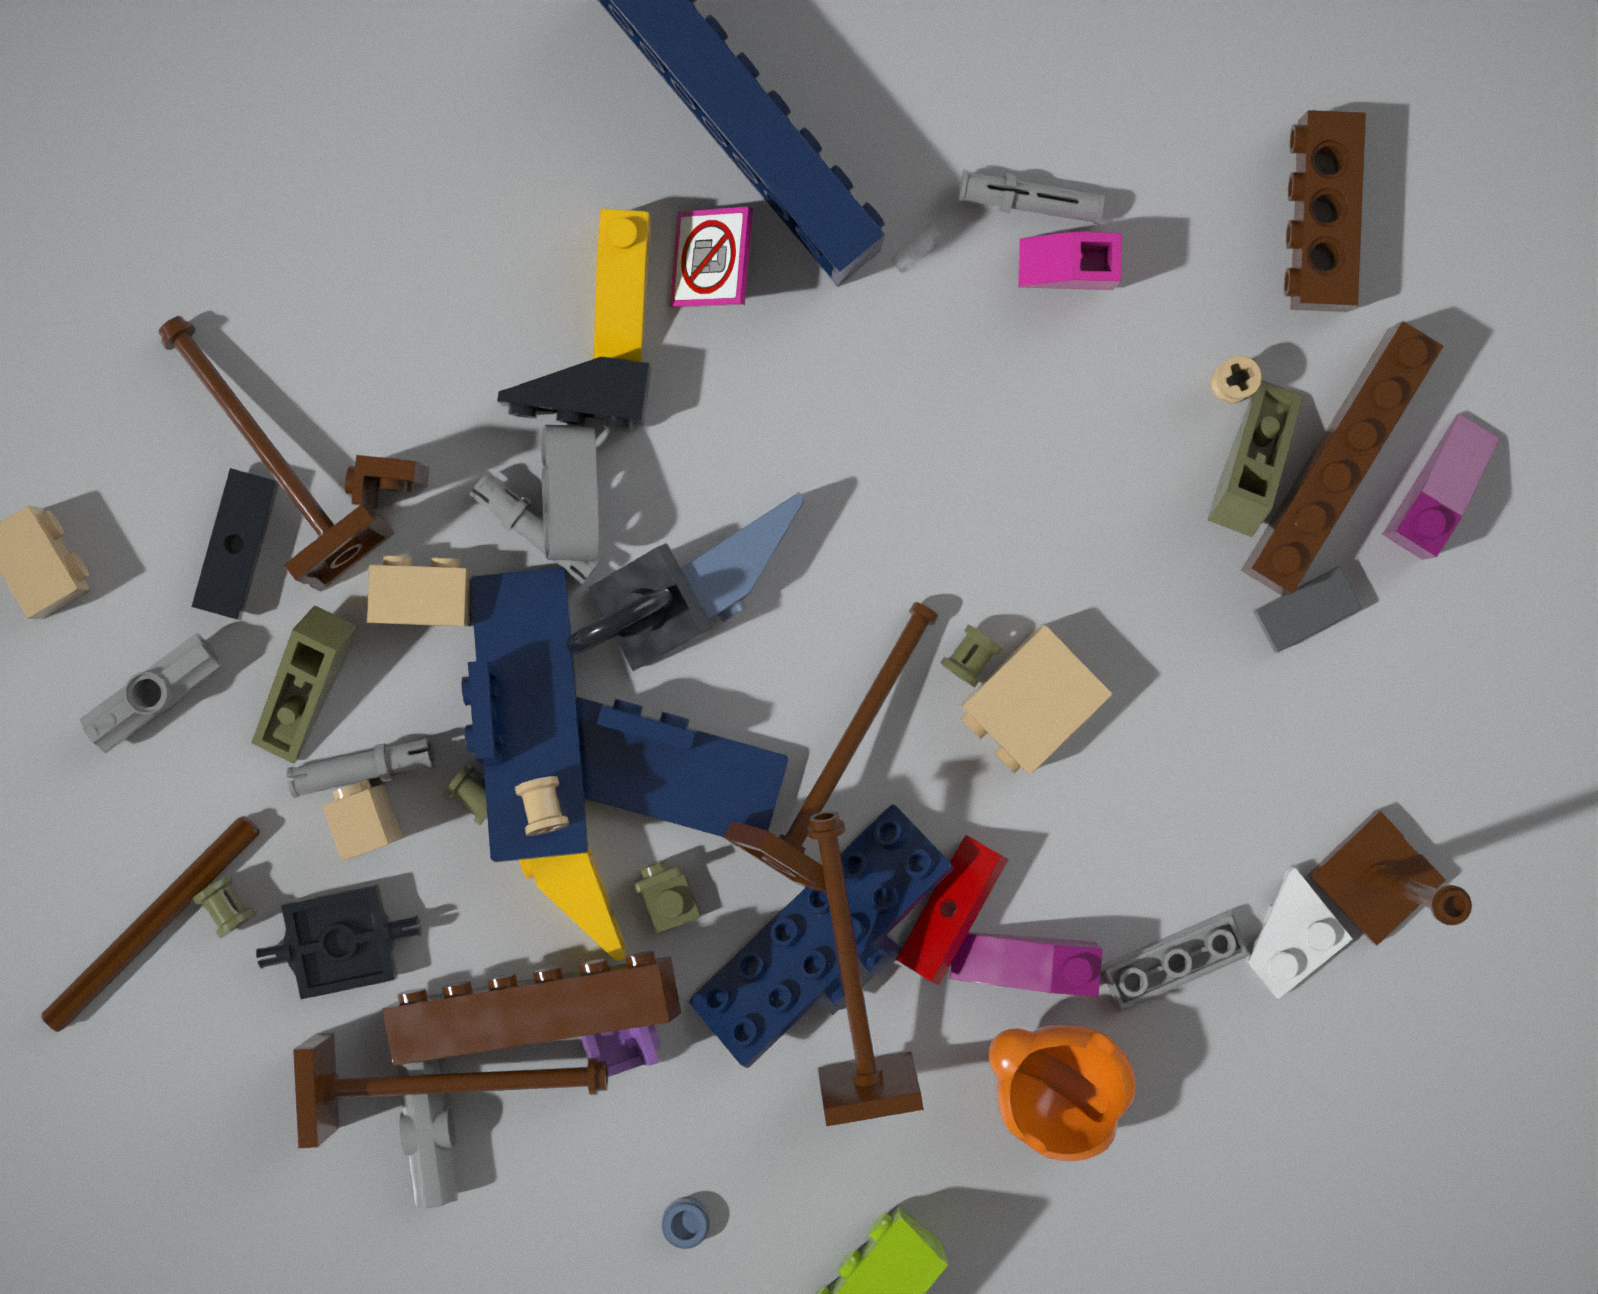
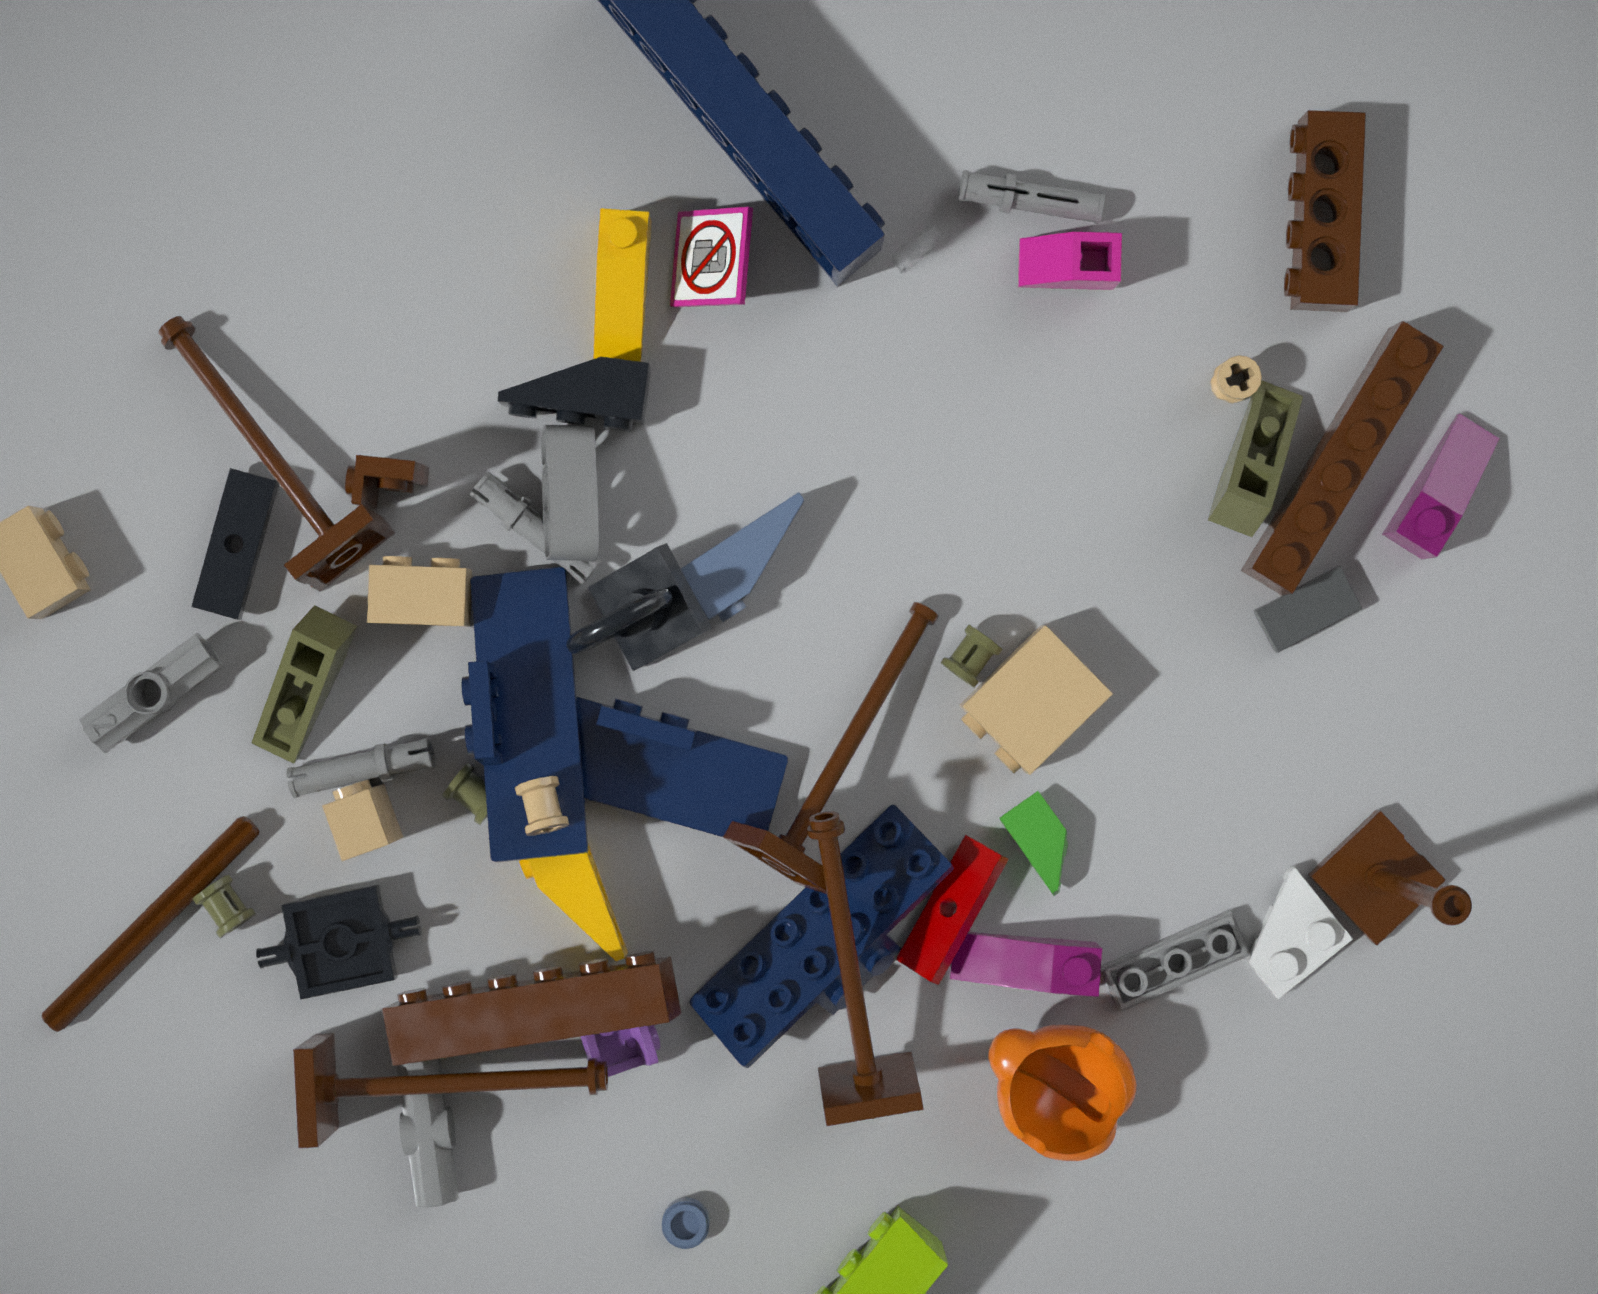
olive bracket [634,859,701,935] -> none
none -> bright green slope [999,791,1068,896]

